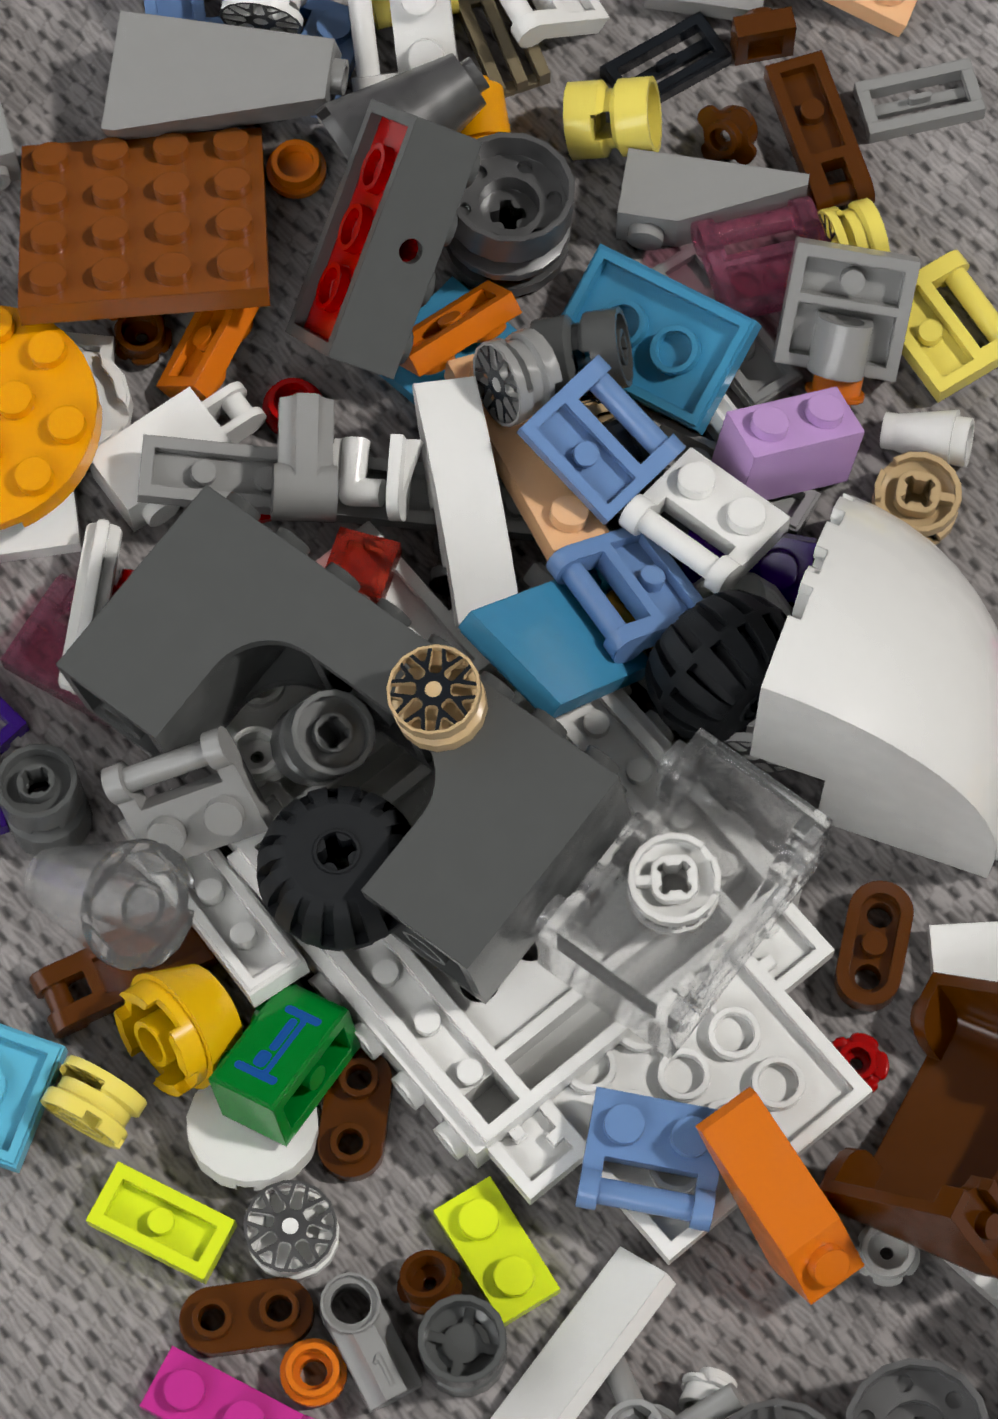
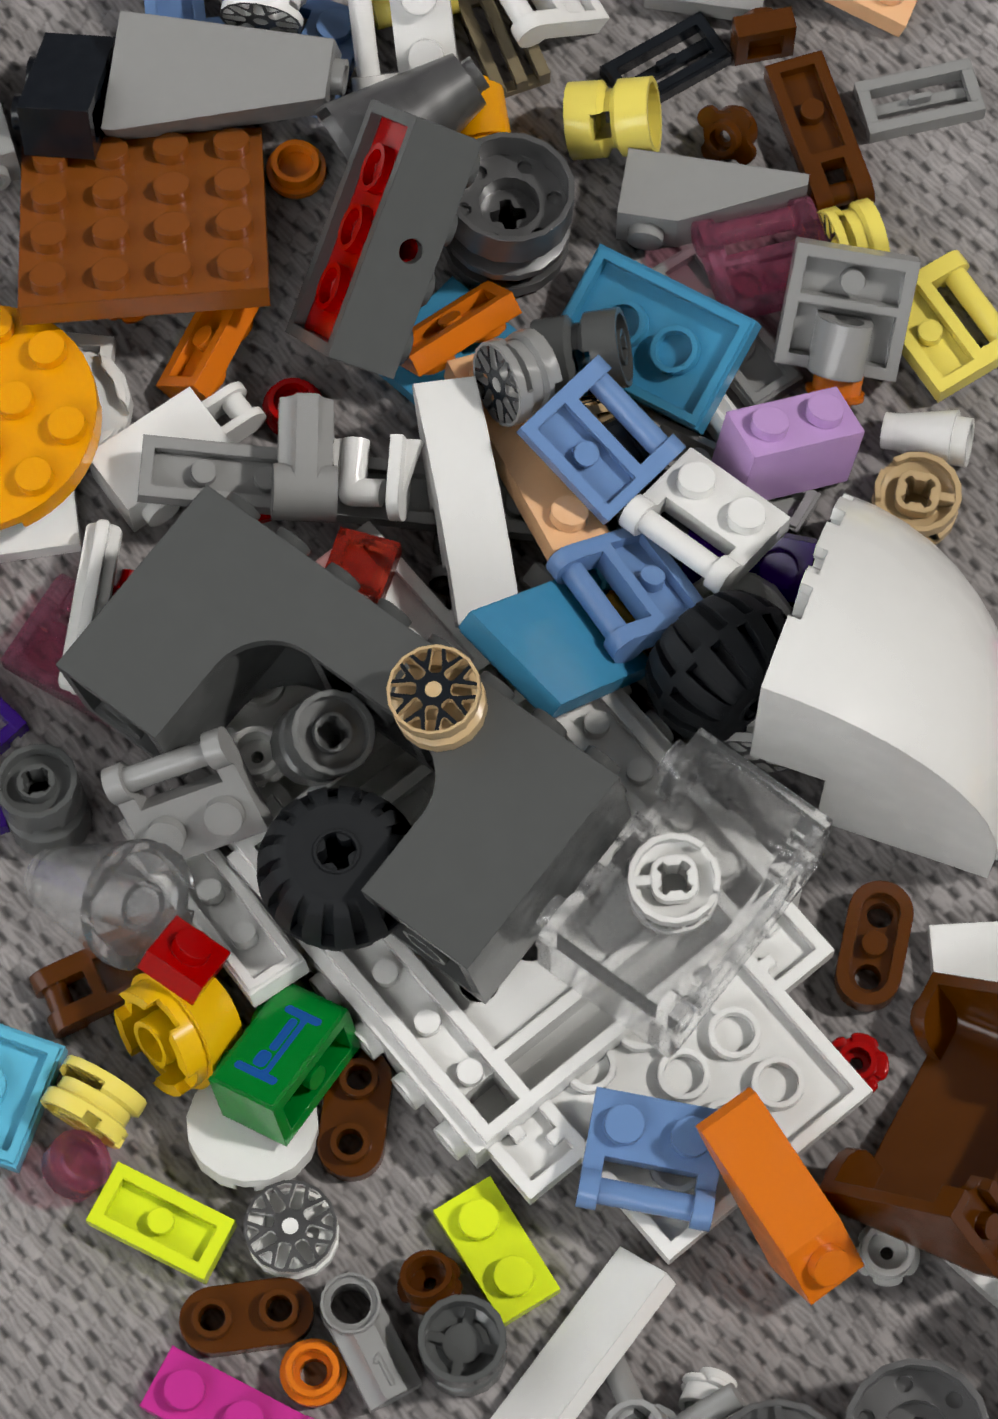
reddish brown plate [114,315,172,366] -> none
none -> black brick [11,32,116,160]
none -> clear pink tile [41,1129,111,1203]
none -> red plate [137,915,231,1005]

